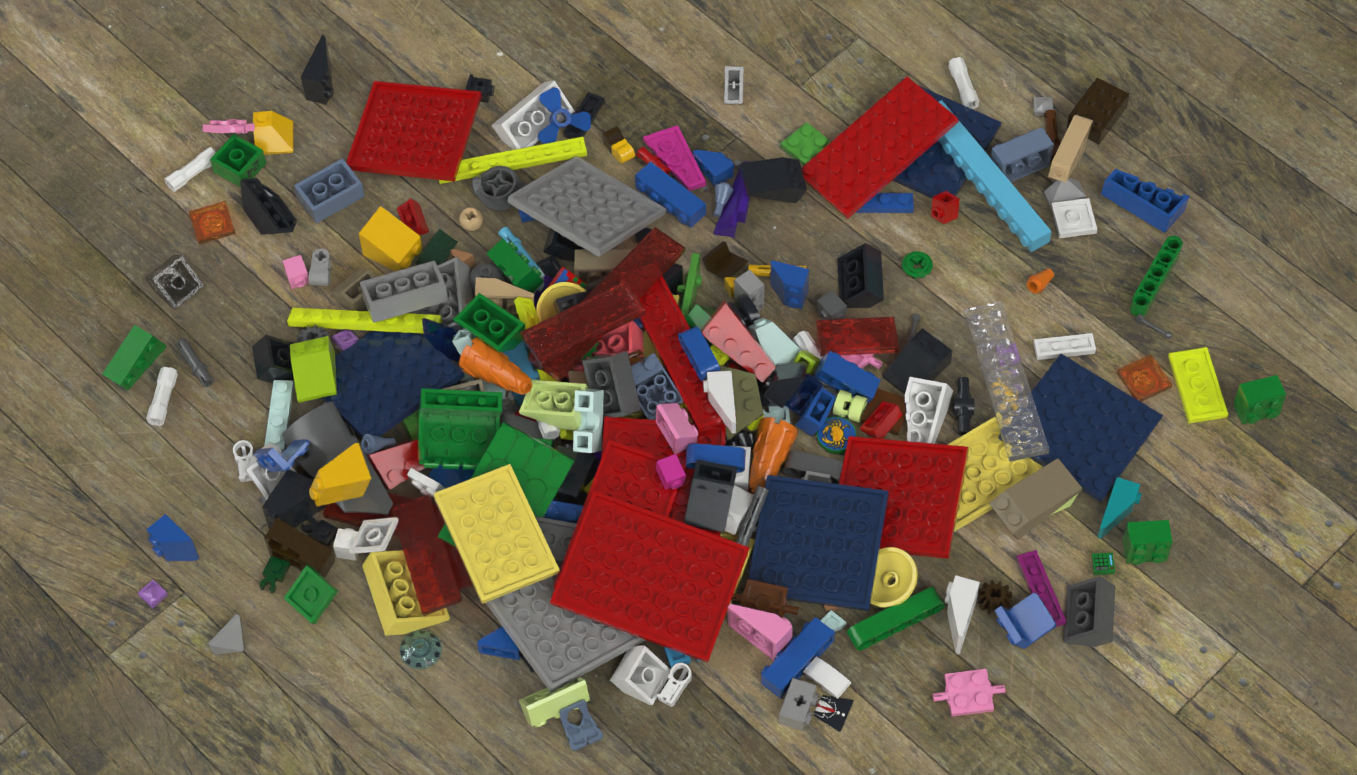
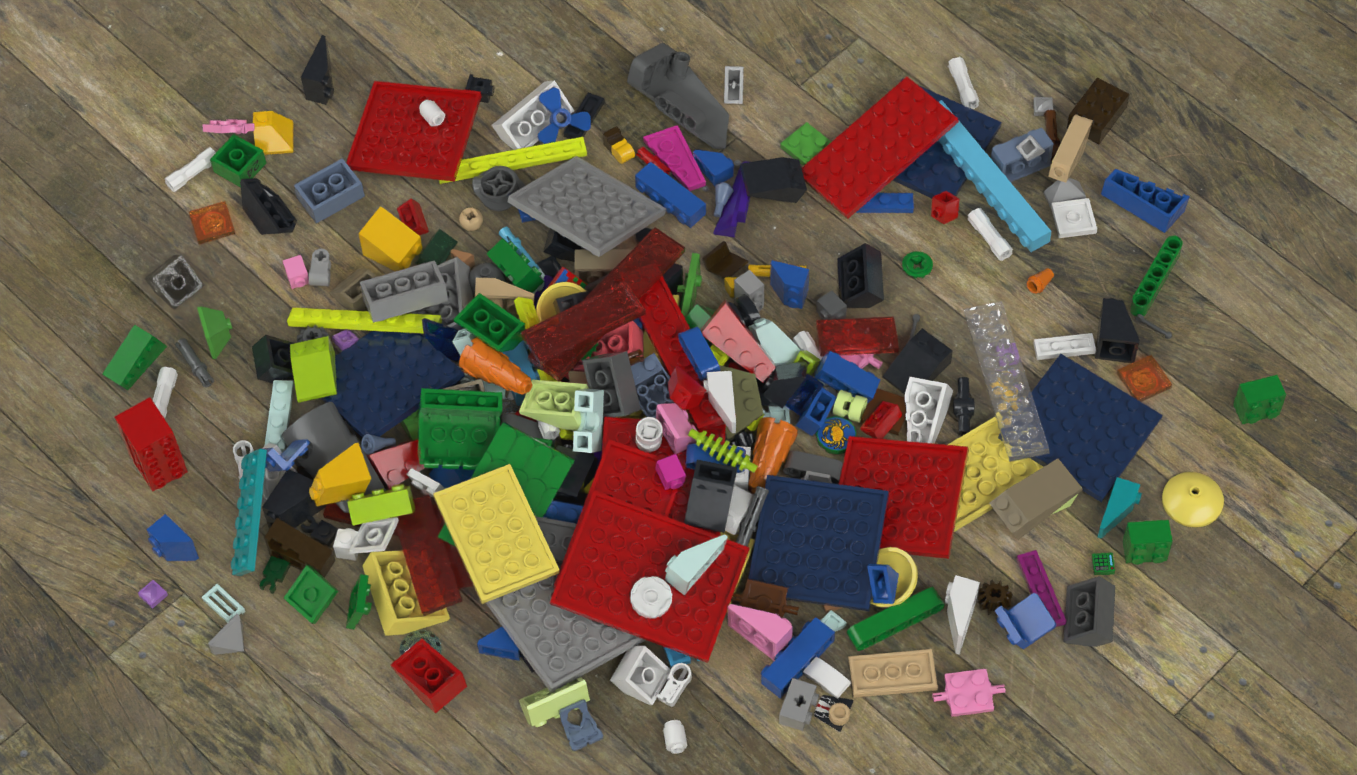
neon yellow tile [1168,347,1228,424] -> none
none -> red brick [114,397,188,492]
none -> bright green slope [197,306,232,359]
none -> light aqua tile [202,584,246,623]
none -> teal plate [231,449,267,576]
none -> green hinge [346,574,372,630]
none -> lime brick [347,484,415,525]
none -> red slope [391,639,467,713]
none -> white brick [419,100,445,127]
none -> dark grey panel [627,43,729,149]
none -> white tile [630,576,672,618]
none -> white wheel [635,417,663,452]
none -> white brick [663,720,687,754]
none -> light aqua slope [665,534,728,595]
none -> red slope [668,366,706,410]
none -> lime piece [688,428,758,473]
none -> tan tile [829,703,850,726]
none -> tan tile [848,649,938,698]
none -> blue slope [867,564,899,604]
none -> white axle [968,208,1013,261]
none -> light grey slope [1016,135,1045,161]
none -> black slope [1095,298,1140,364]
none -> light yellow dish [1162,472,1224,527]

